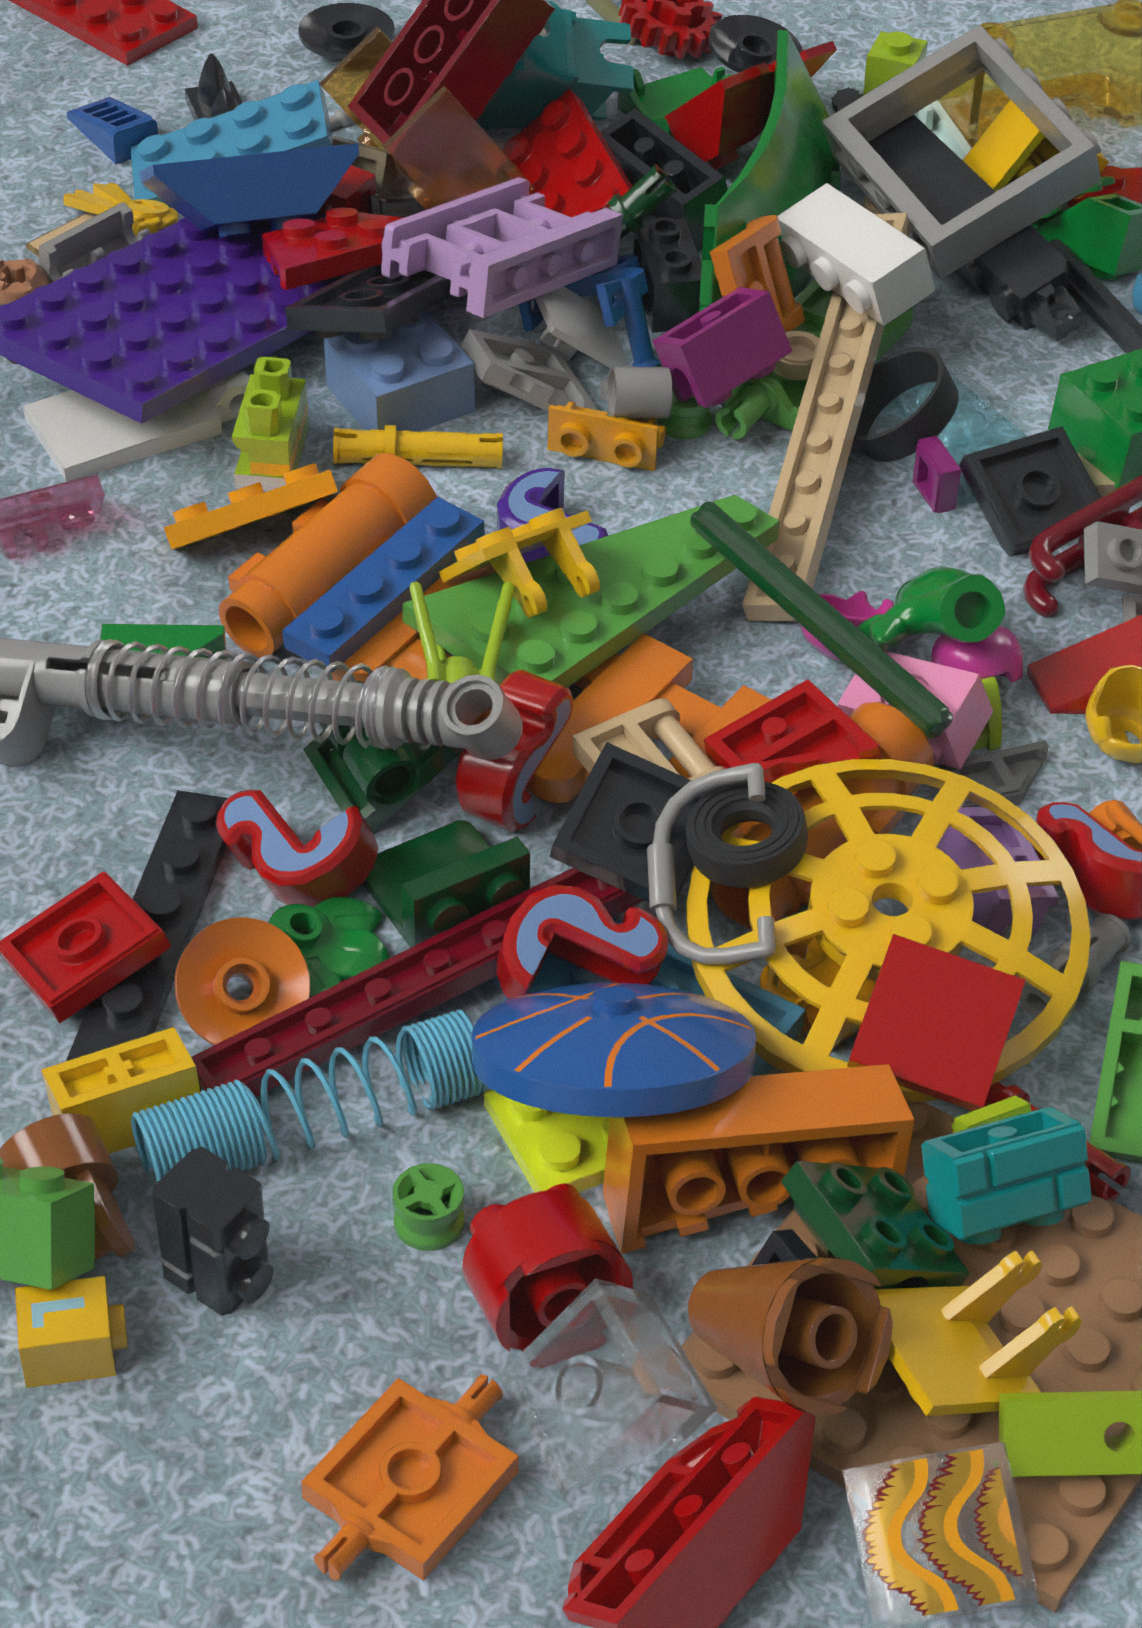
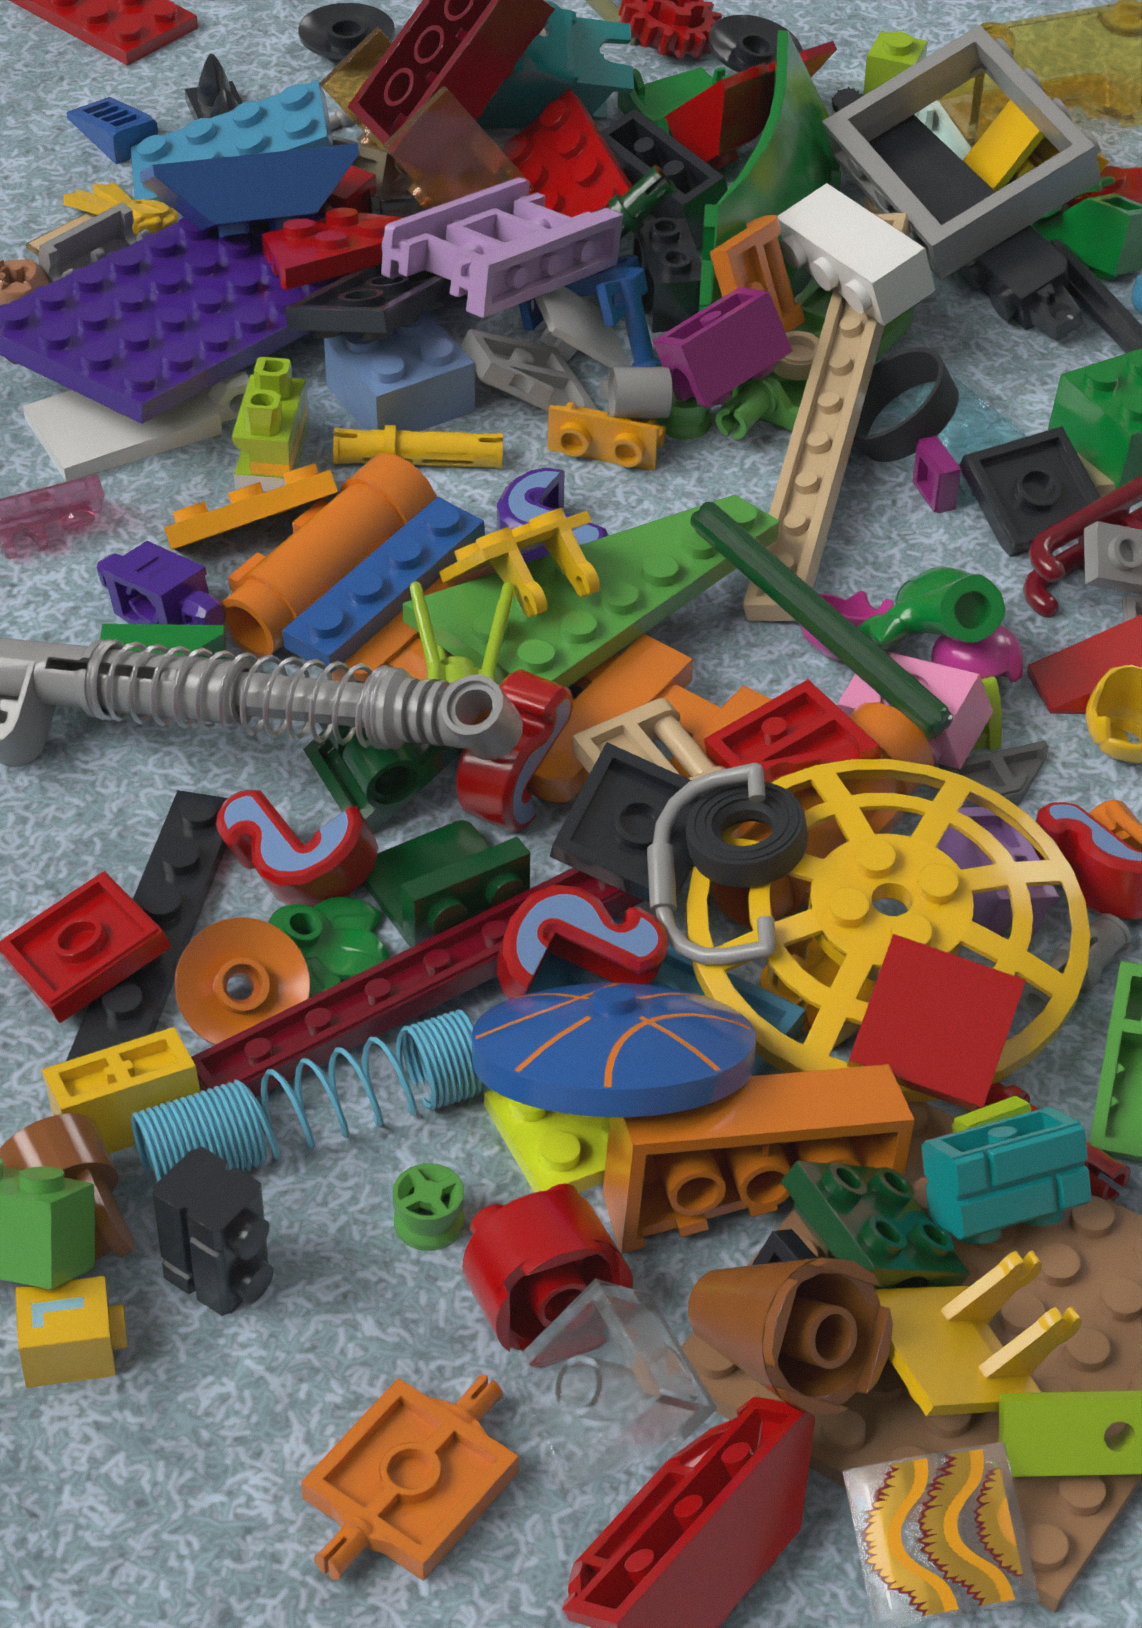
none -> dark purple piece [96,541,226,625]

